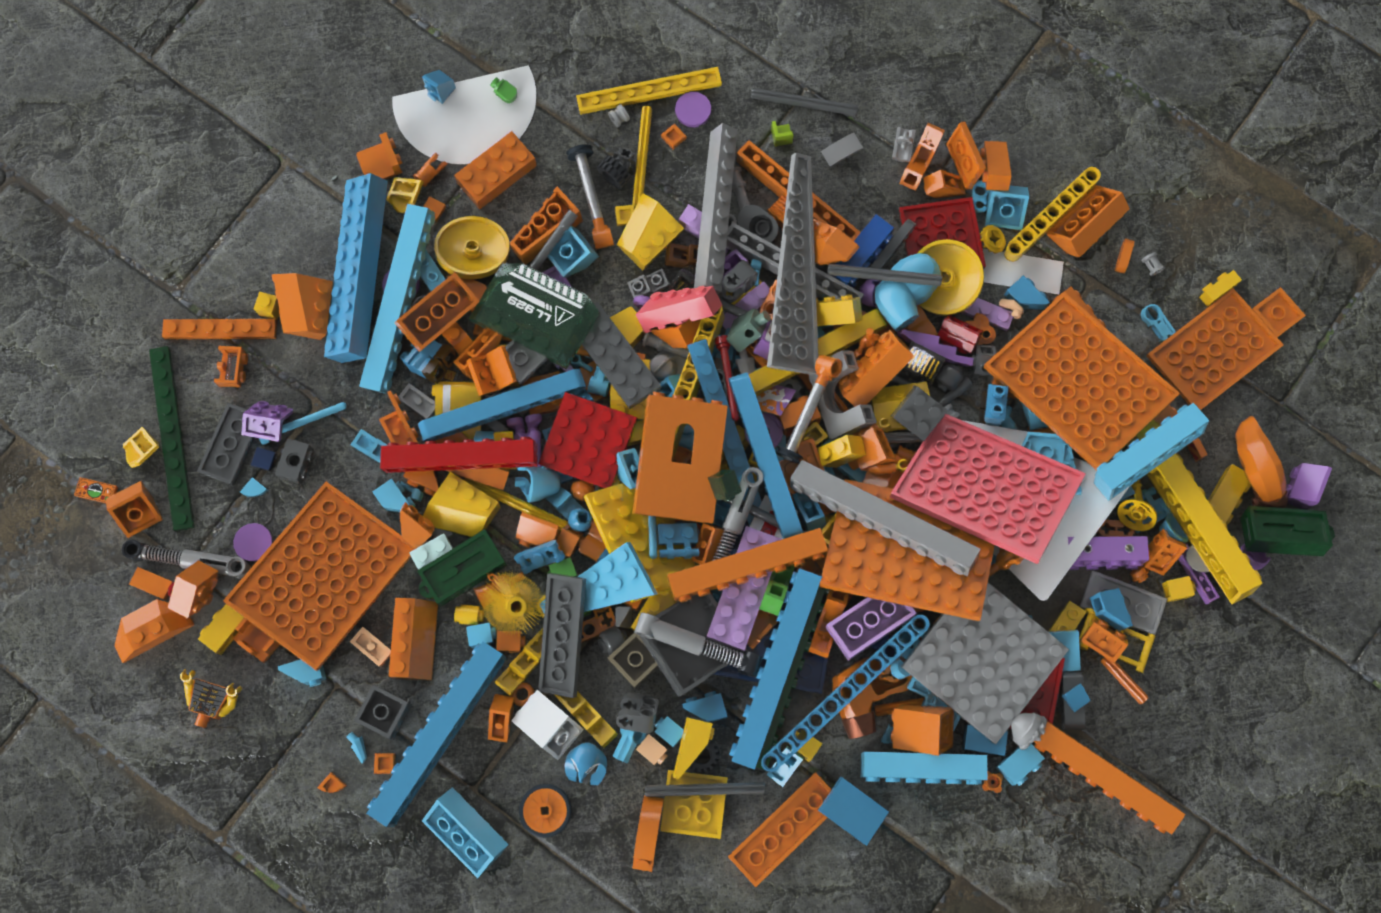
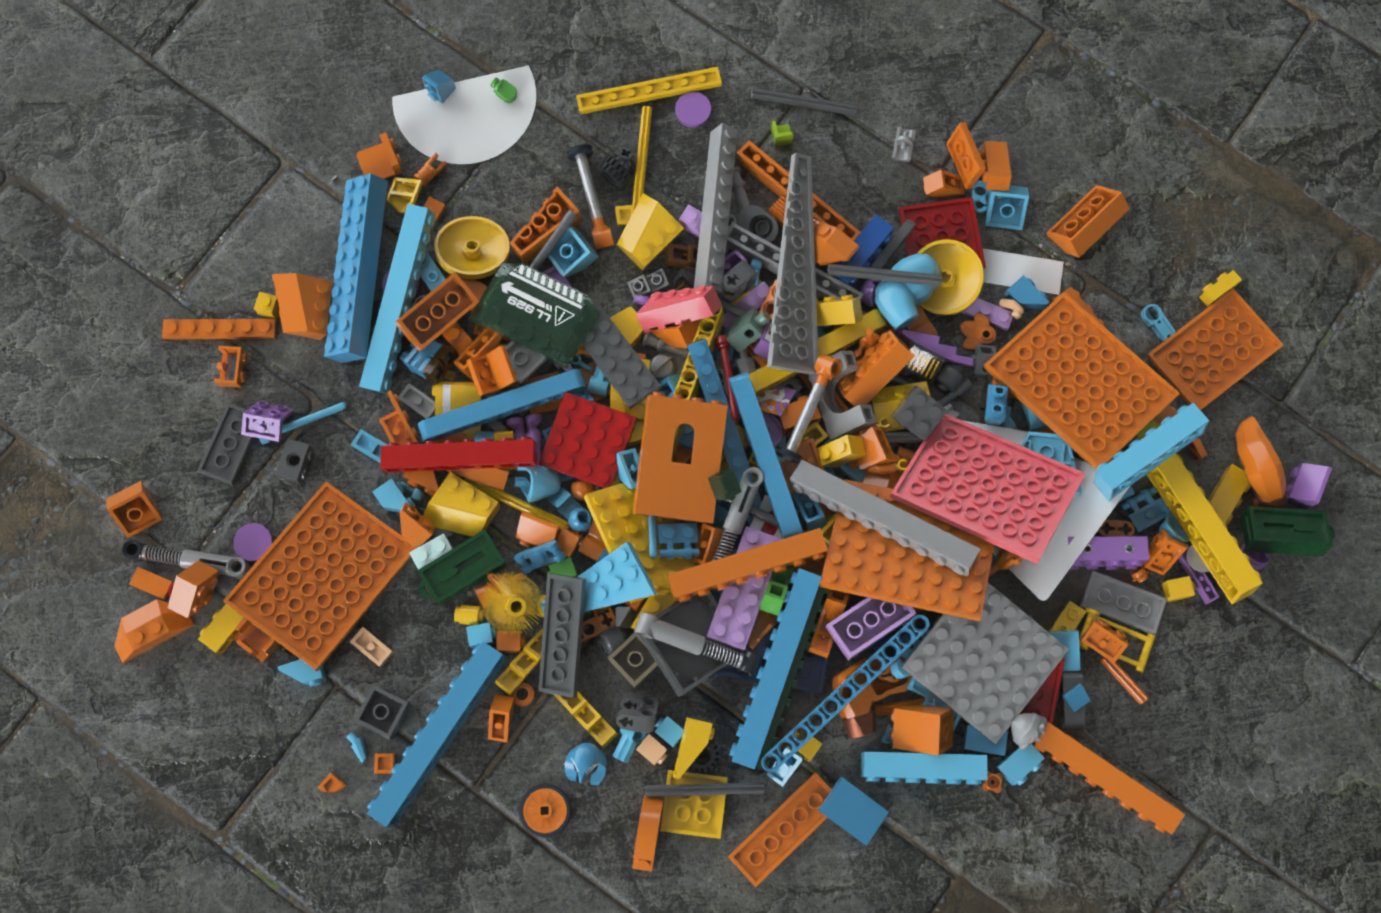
tile [74,477,118,504] -> none
yellow slope [123,427,159,468] -> none
dark green plate [149,346,195,532] -> none
torso [180,669,242,728] -> none
medium azure tile [240,477,268,497] -> none
dark blue tile [251,447,277,471] -> none
orange slope [389,598,438,681] -> none
medium azure slope [422,787,509,878] -> none
orange brick [454,131,537,210] -> none
white slope [511,690,584,760] -> none
light grey wheel [608,104,630,128] -> none
orange tile [661,123,687,150] -> none
dark azure slope [682,691,727,723] -> none
light grey slope [821,132,863,168] -> none
orange arch [899,123,945,191] -> none
red brick [937,315,983,354] -> none
yellow gear [980,225,1006,254] -> none
yellow beam [1004,167,1101,262] -> none
dark azure slope [1090,588,1133,631] -> none
orange beam [1115,238,1134,274] -> none
yellow dish [1117,479,1157,531] -> none
light grey bush [1141,252,1165,276] -> none
orange plate [1252,287,1306,338] -> none

